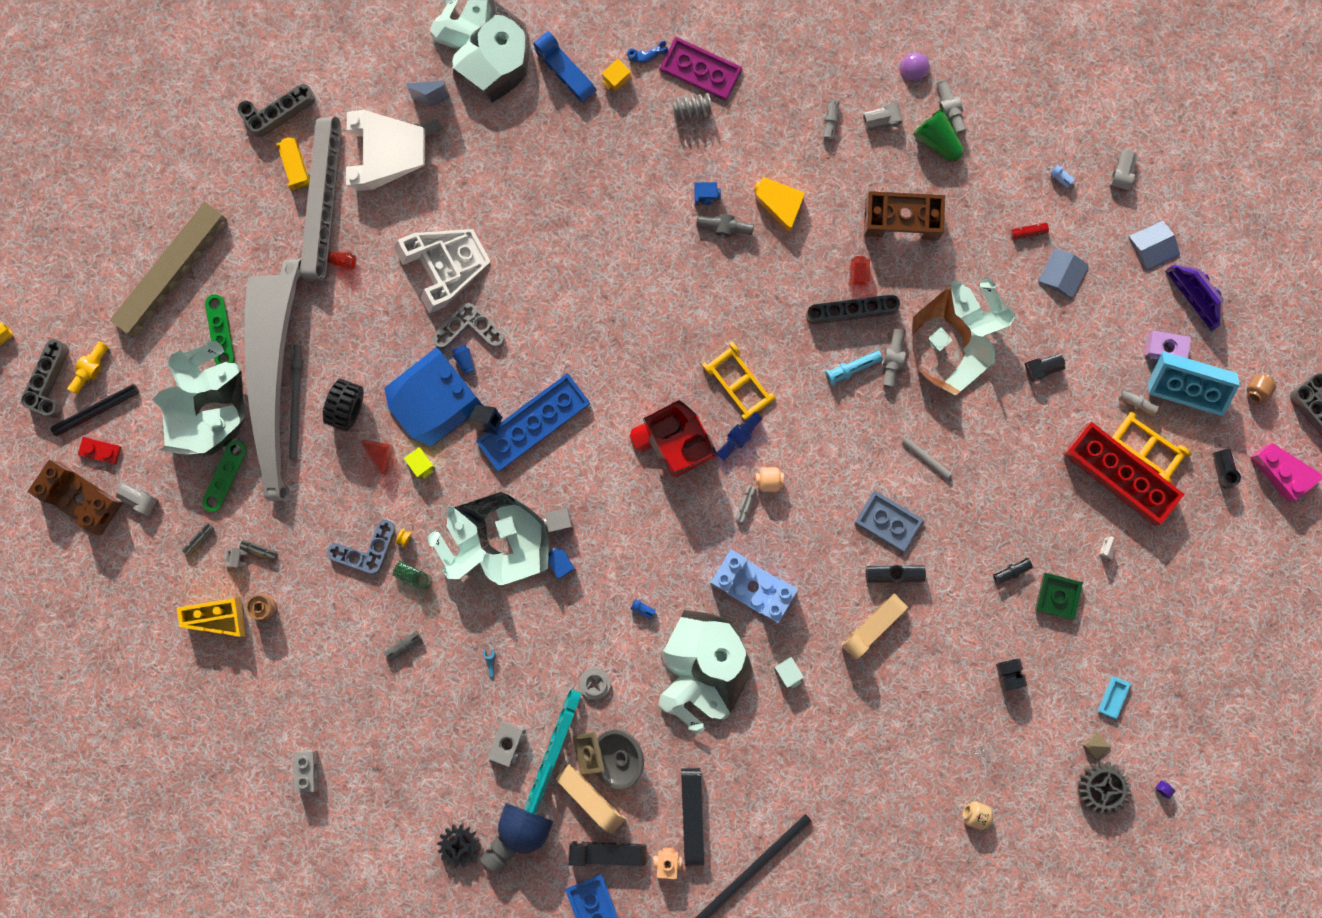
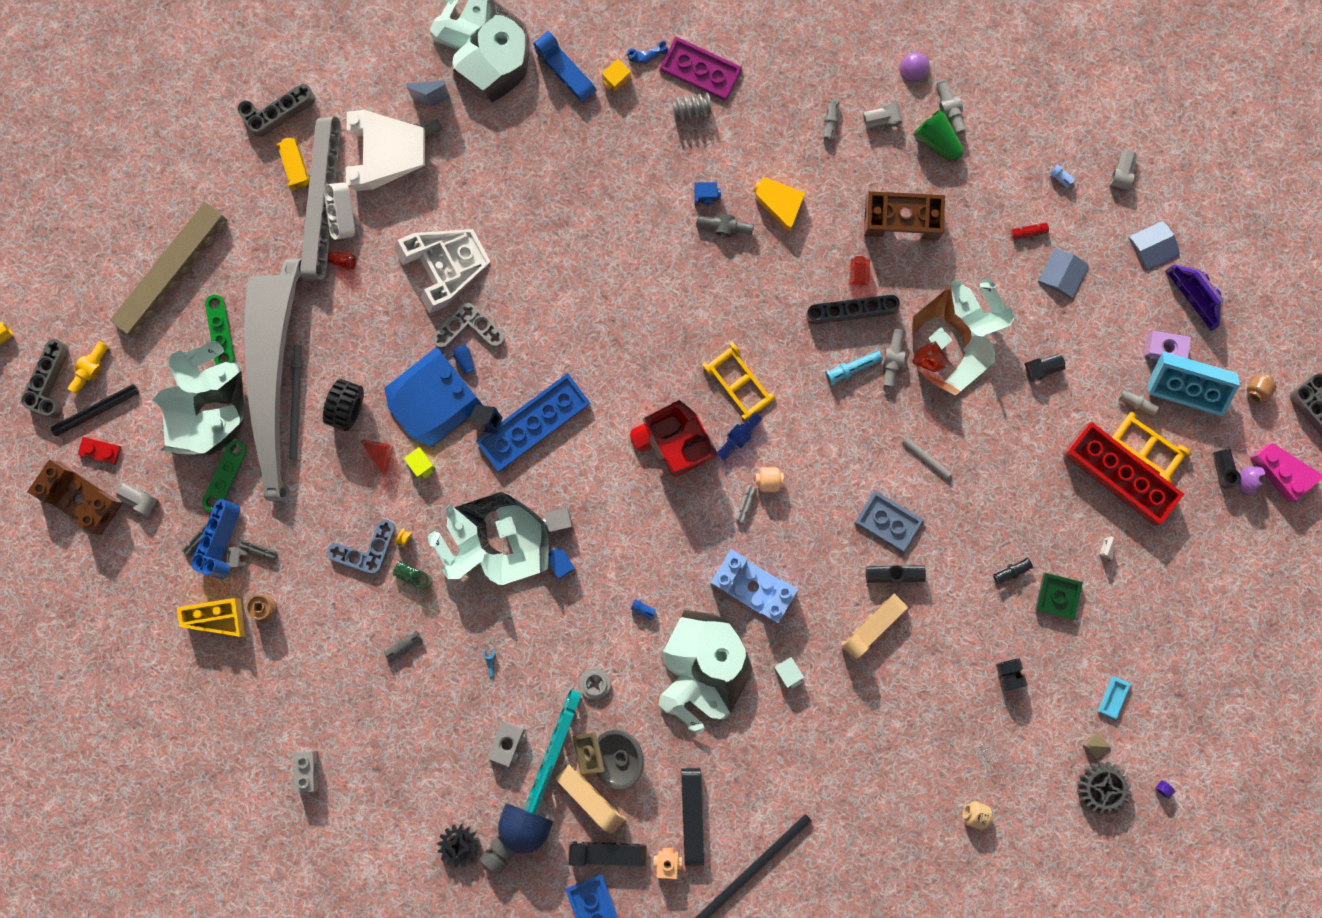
none -> blue beam [192,499,240,580]
none -> white beam [324,183,355,240]
none -> clear red slope [912,341,950,373]
none -> medium lavender hair [1238,466,1265,496]

